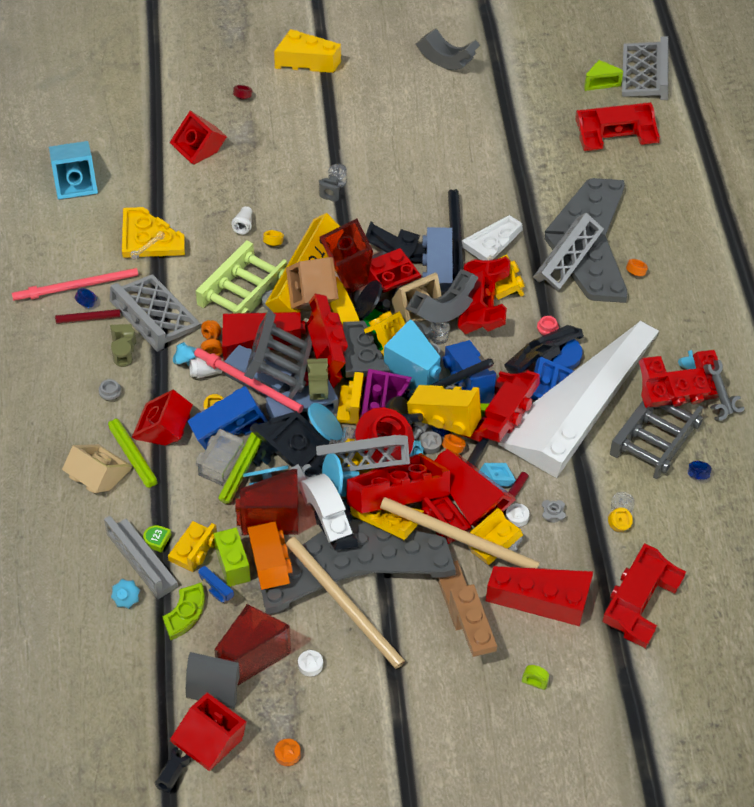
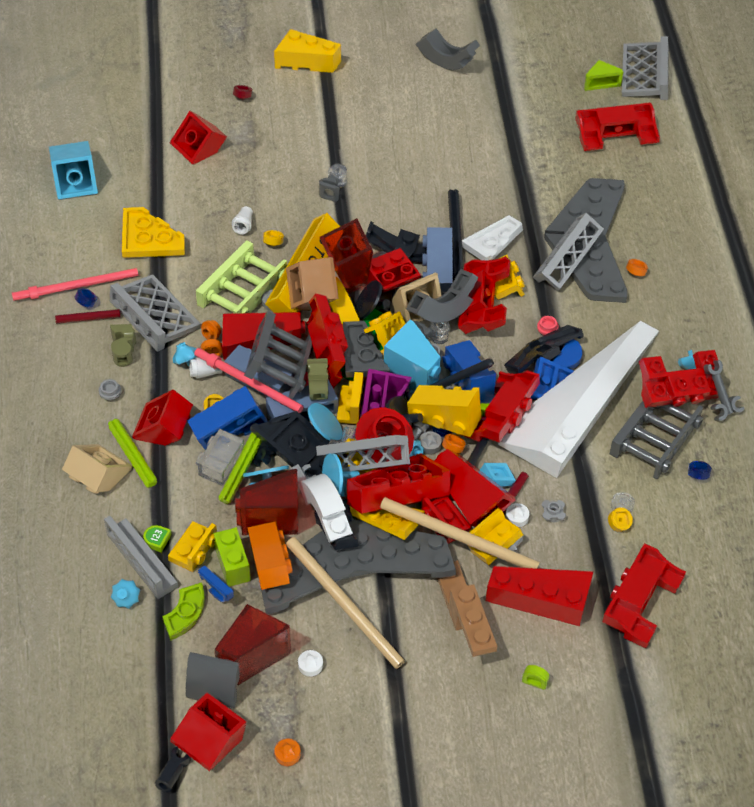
clear hinge [130,231,165,260] -> none

